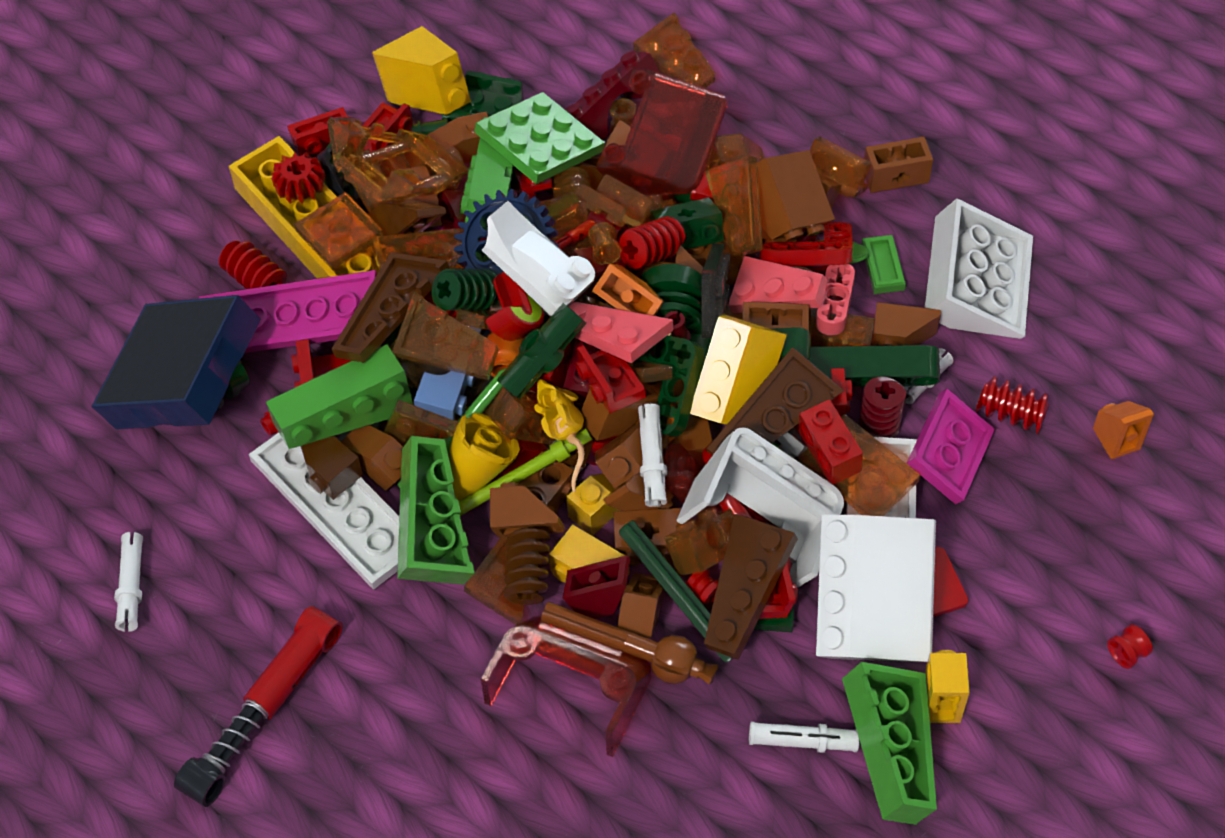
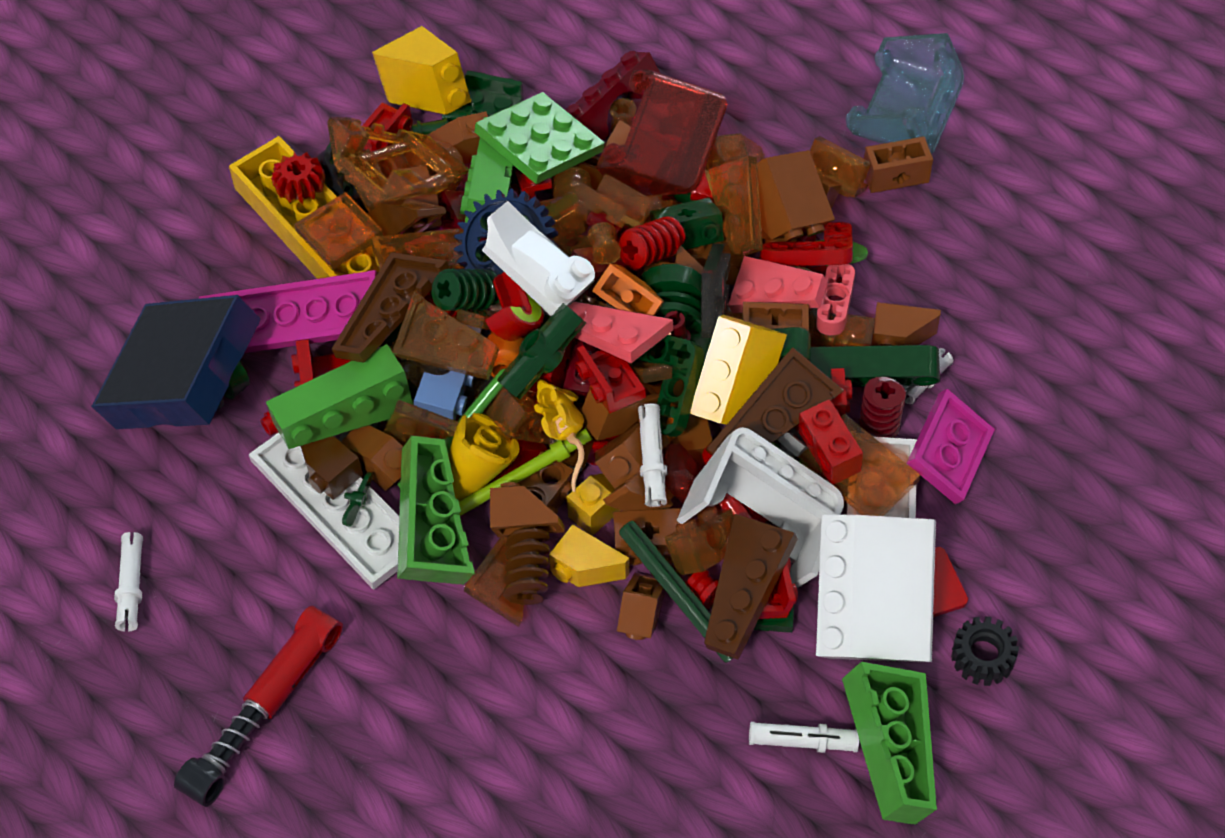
red piece [218,241,287,289] -> none
red bracket [287,107,355,156] -> none
clear red windscreen [481,616,651,757] -> none
dark orange piece [541,602,718,684] -> none
red pin [555,219,597,250] -> none
dark red slope [563,555,630,619] -> none
clear orange wing [633,12,715,97] -> none
bright green tile [861,235,906,294] -> none
white slope [925,198,1033,339] -> none
yellow brick [925,650,970,723] -> none
red piece [975,376,1049,435] -> none
orange slope [1093,401,1154,459] -> none
red wheel [1107,624,1153,669] -> none
none -> dark green piece [342,472,374,527]
none -> clear light blue windscreen [845,33,964,154]
none -> black tyre [951,616,1019,686]

